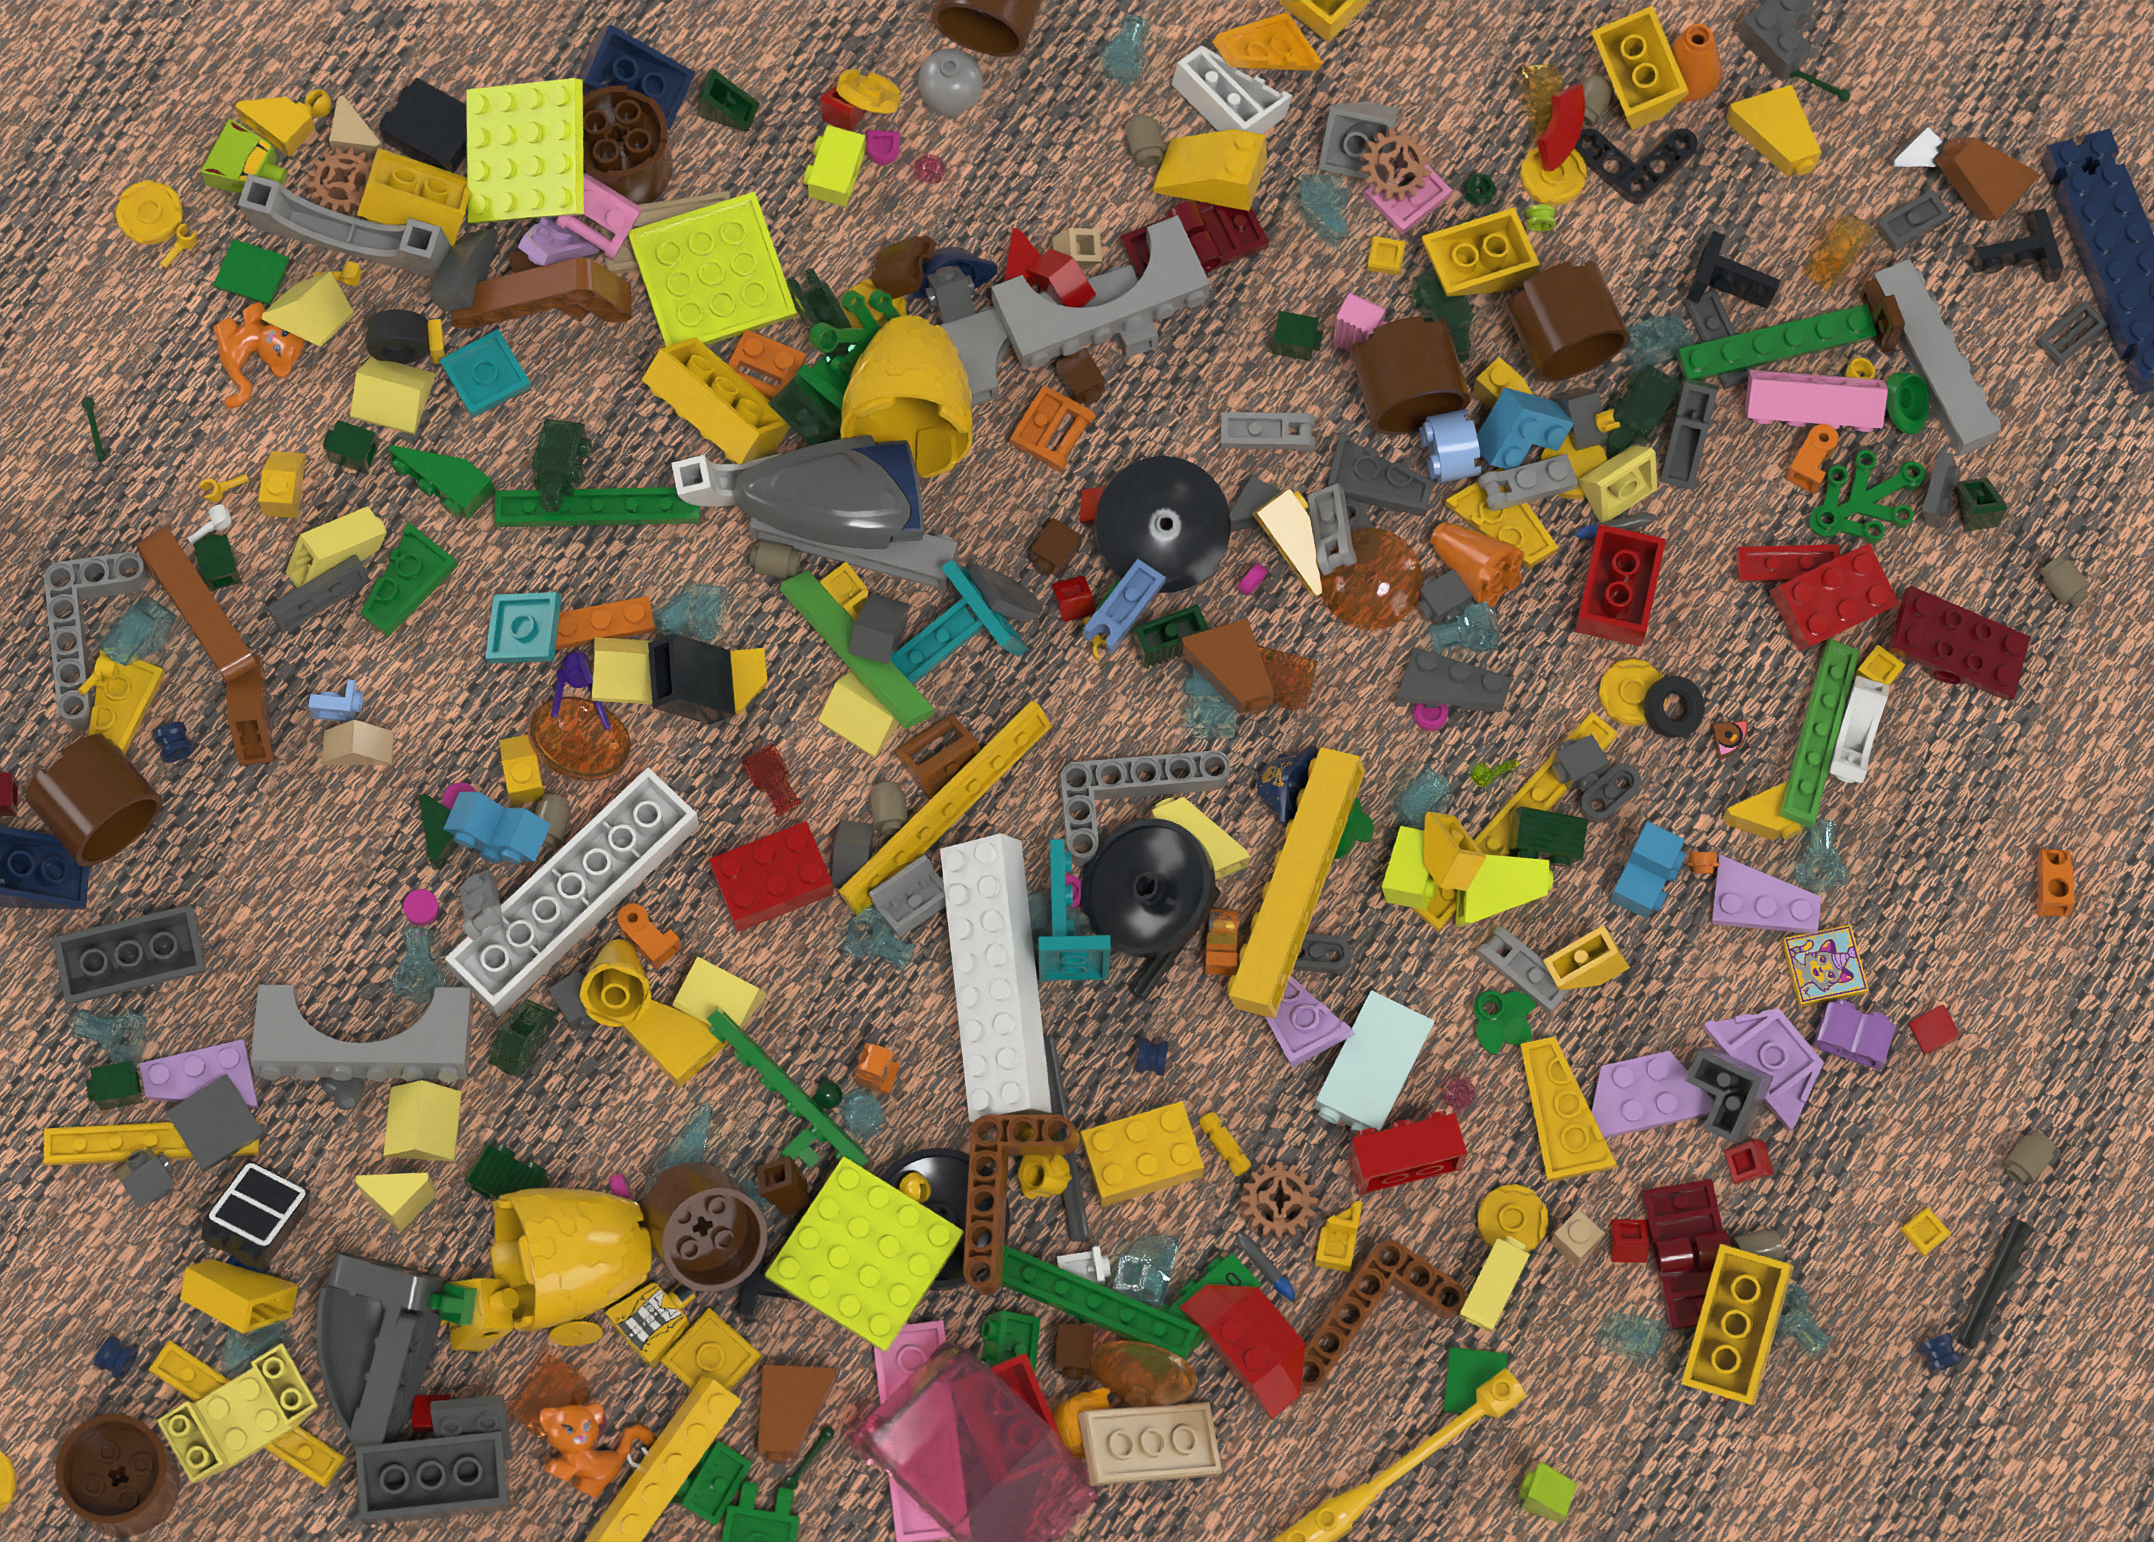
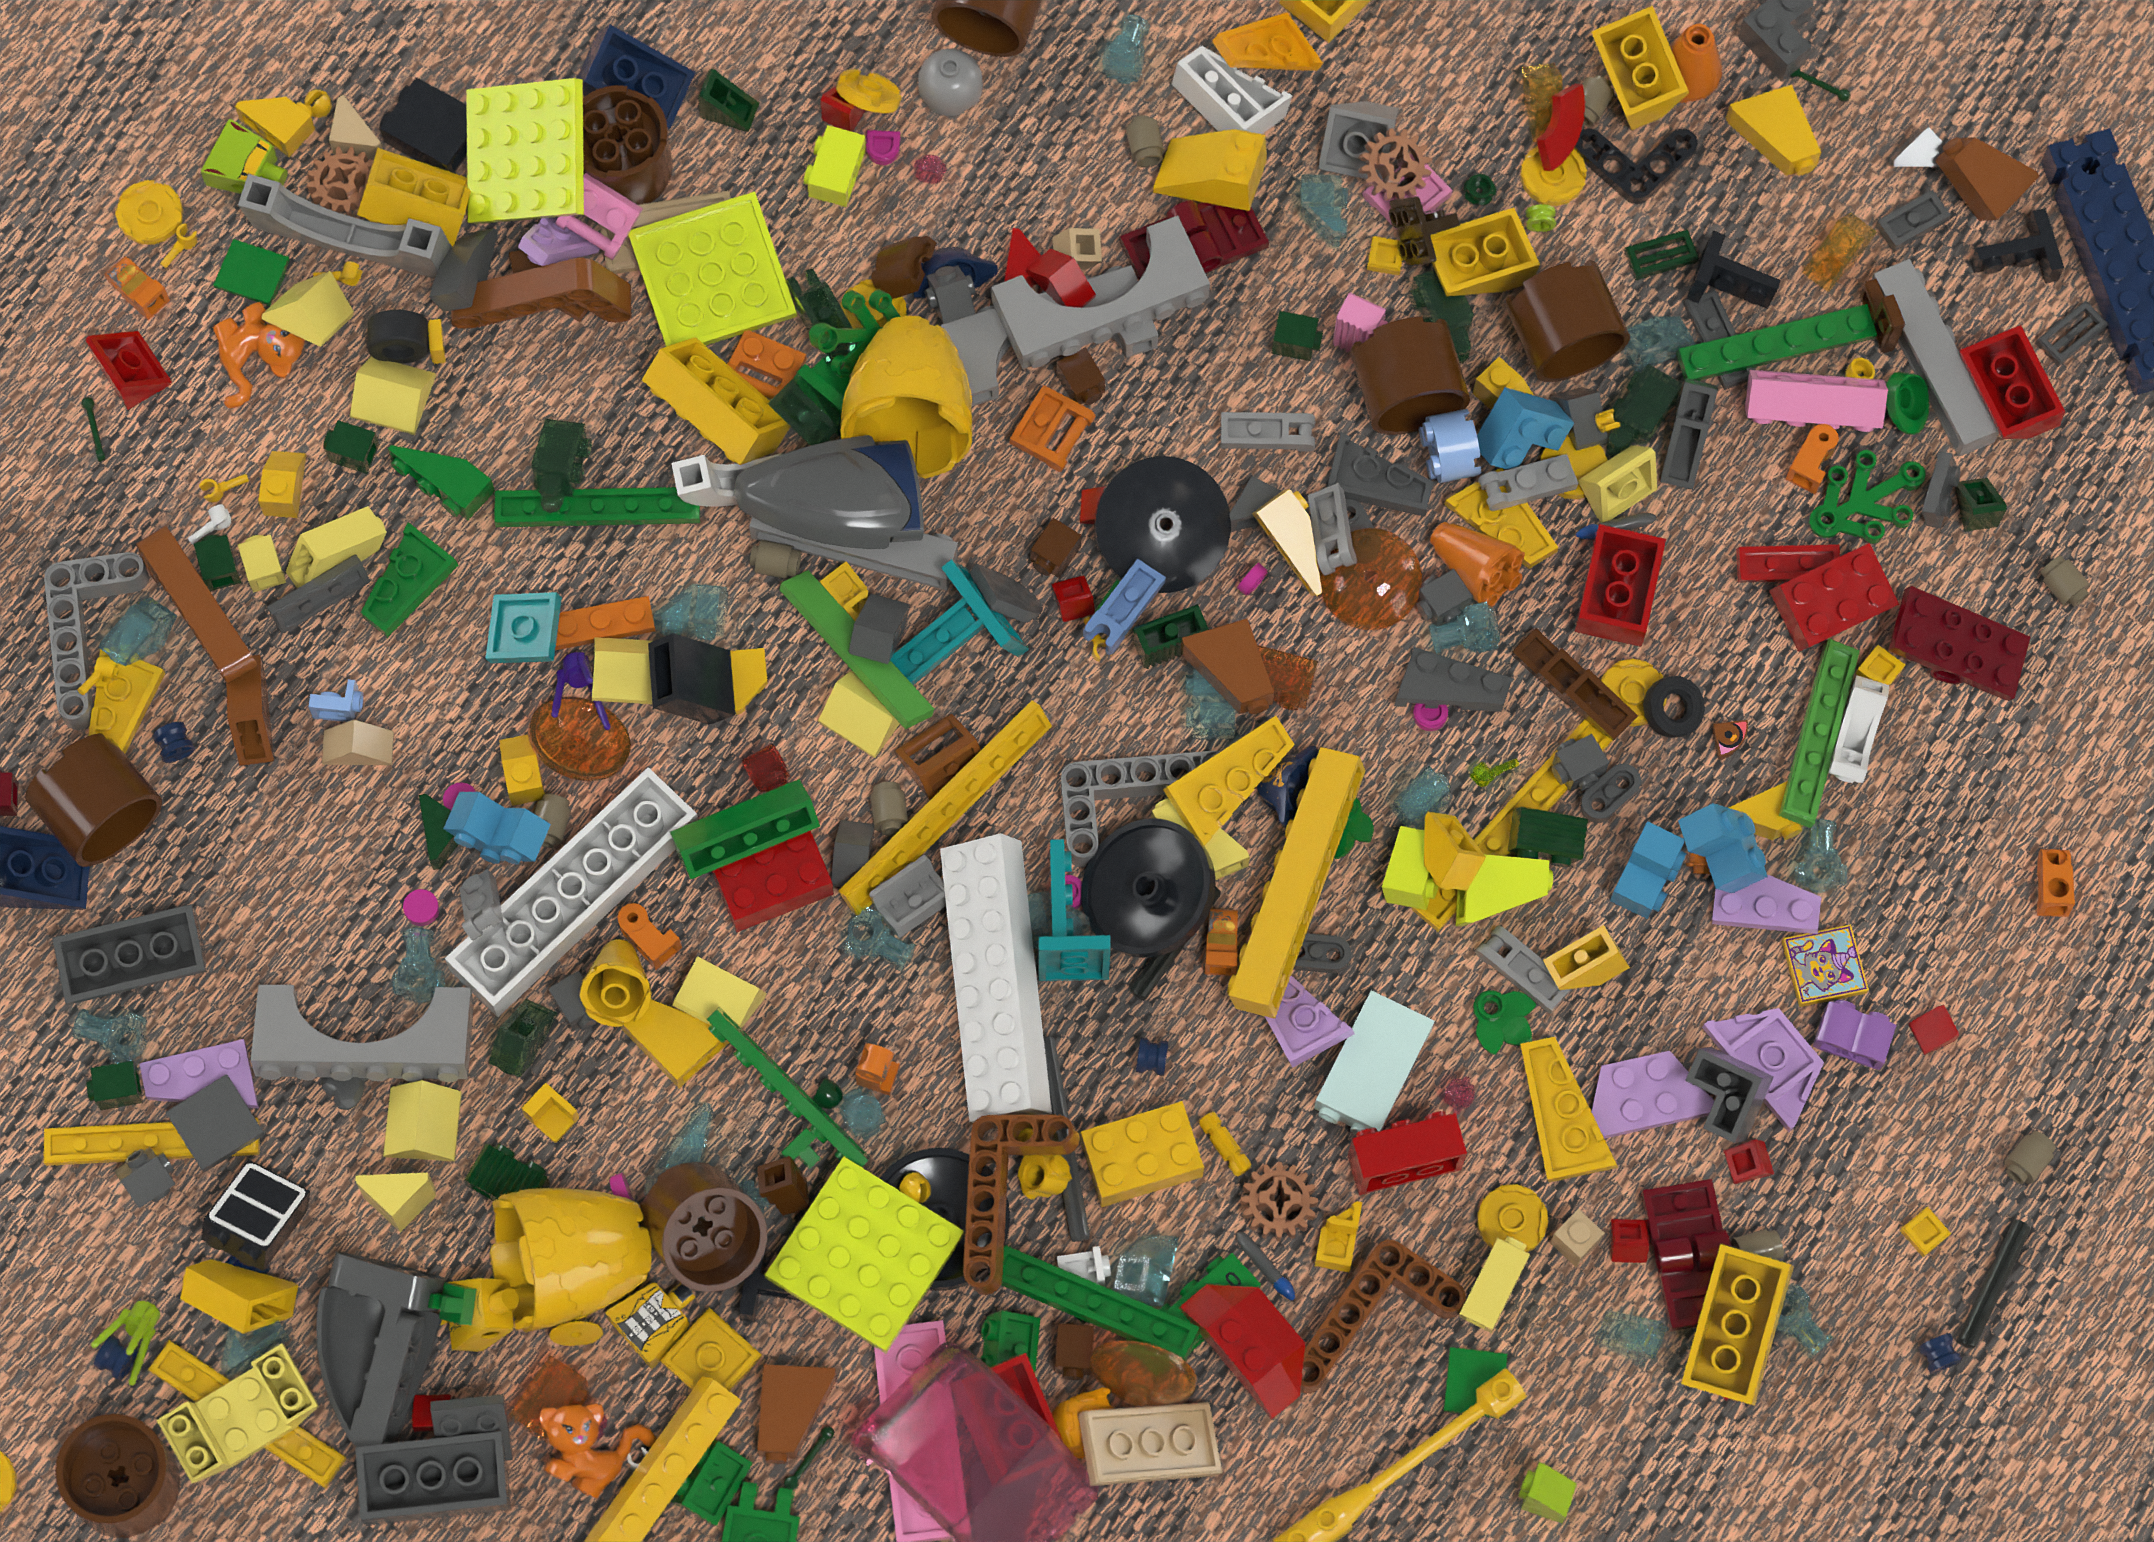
teal plate [439,329,532,419] -> none
none -> red slope [85,331,172,410]
none -> lime plant [91,1301,161,1386]
none -> orange leg [104,256,170,320]
none -> light yellow brick [238,534,286,593]
none -> yellow panel [521,1083,580,1143]
none -> green brick [670,779,820,880]
none -> yellow wing [1163,716,1295,846]
none -> dark brown bracket [1389,196,1460,265]
none -> reddish brown slope [1511,628,1638,741]
none -> dark green tile [1624,229,1699,281]
none -> dark azure brick [1678,803,1768,893]
none -> red slope [1959,325,2065,439]

